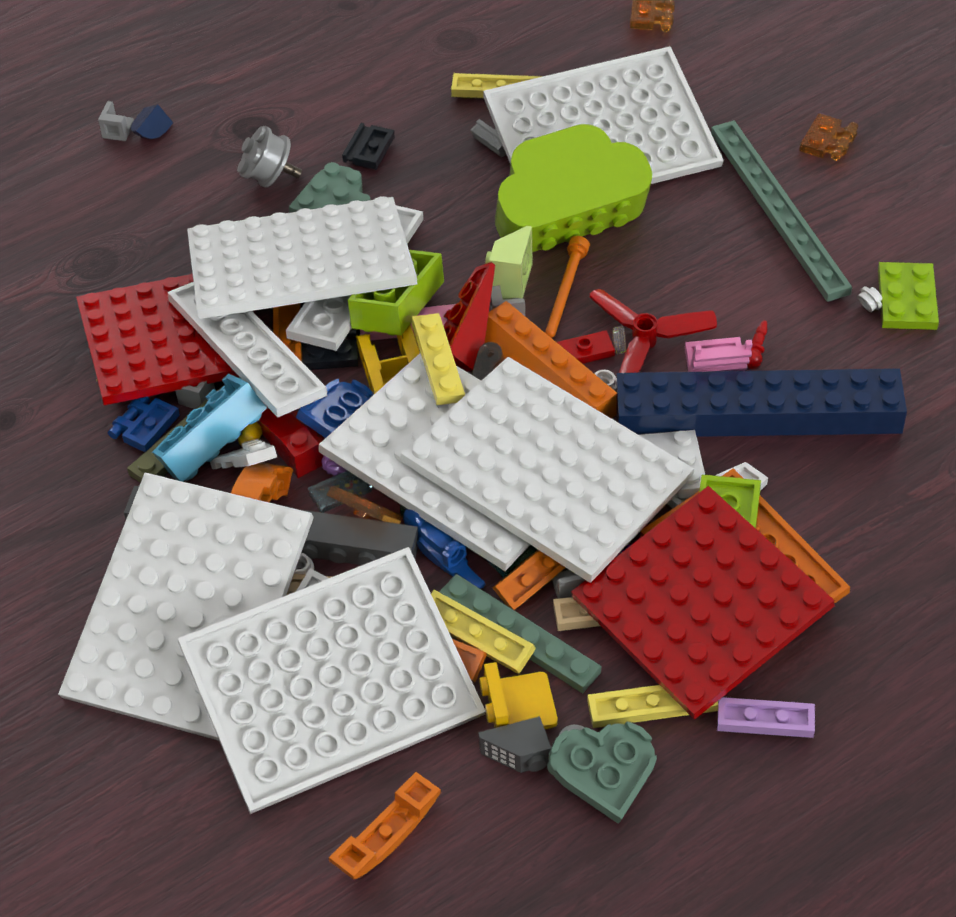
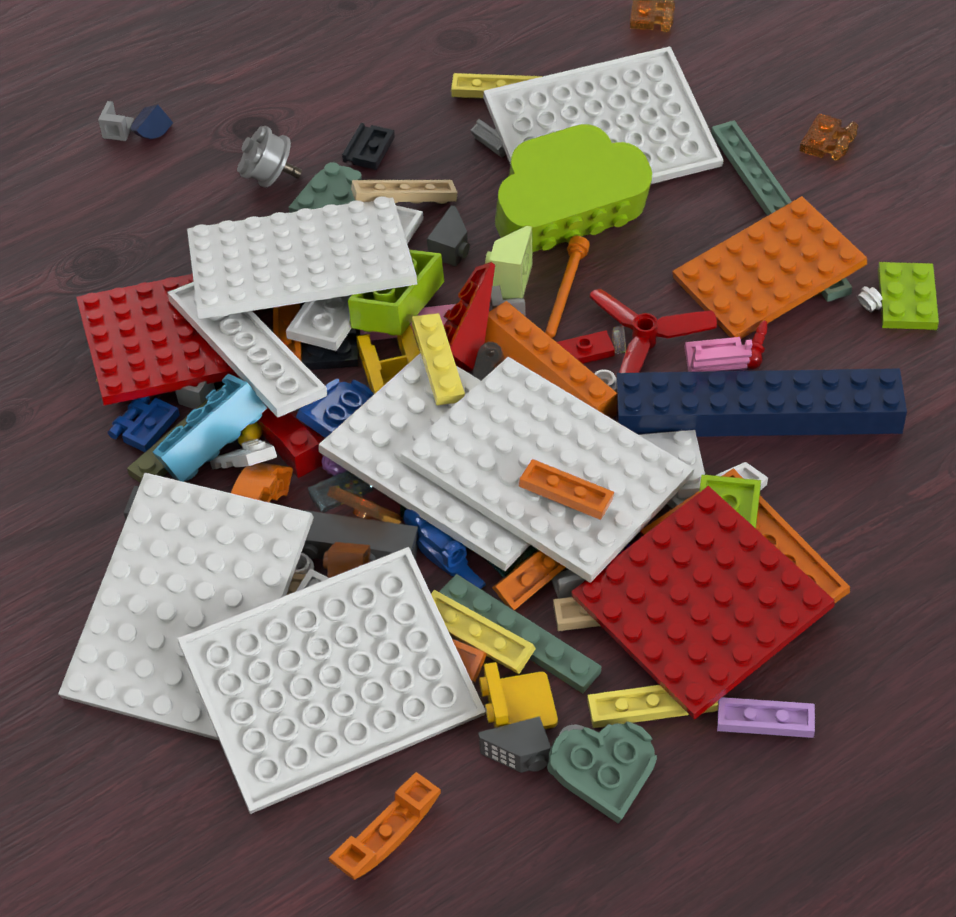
none -> dark orange brick [323,542,370,578]
none -> tan plate [351,180,457,204]
none -> dark grey slope [427,205,470,267]
none -> orange plate [519,459,614,520]
none -> orange plate [672,196,867,339]

